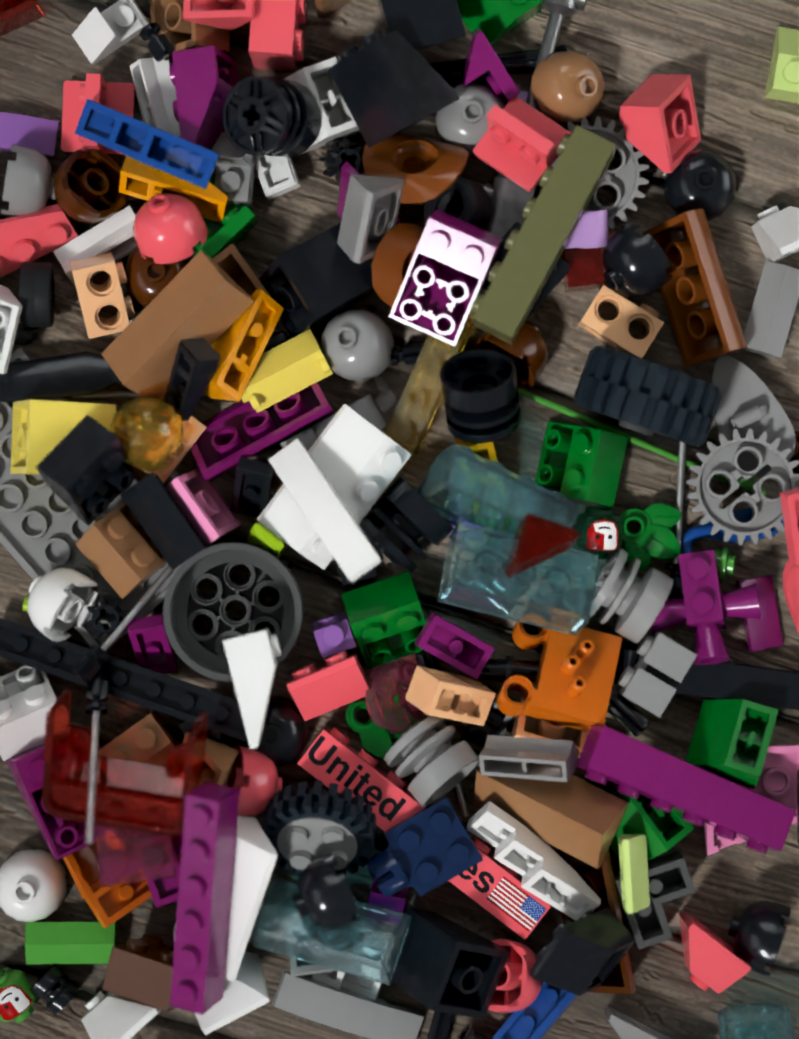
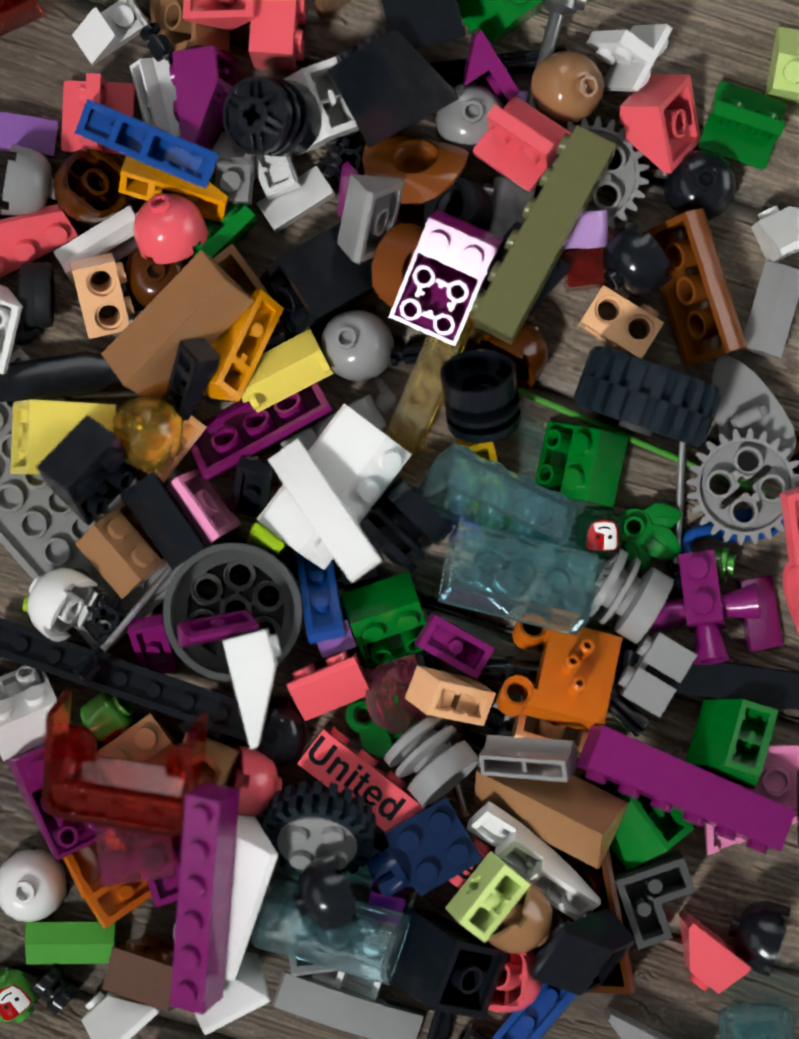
piece [85,677,109,844] -> none
clear red slope [505,513,580,578] -> none
yellowish green slope [618,833,650,914] -> none
none -> bright green head [80,692,134,743]
none -> magenta slope [177,610,259,648]
none -> white slope [256,166,335,234]
none -> blue plate [296,552,346,644]
none -> yellowish green brick [445,851,531,943]
none -> medium nougat cylinder [488,878,552,954]
none -> white bracket [586,24,672,92]
none -> green bracket [698,81,787,170]

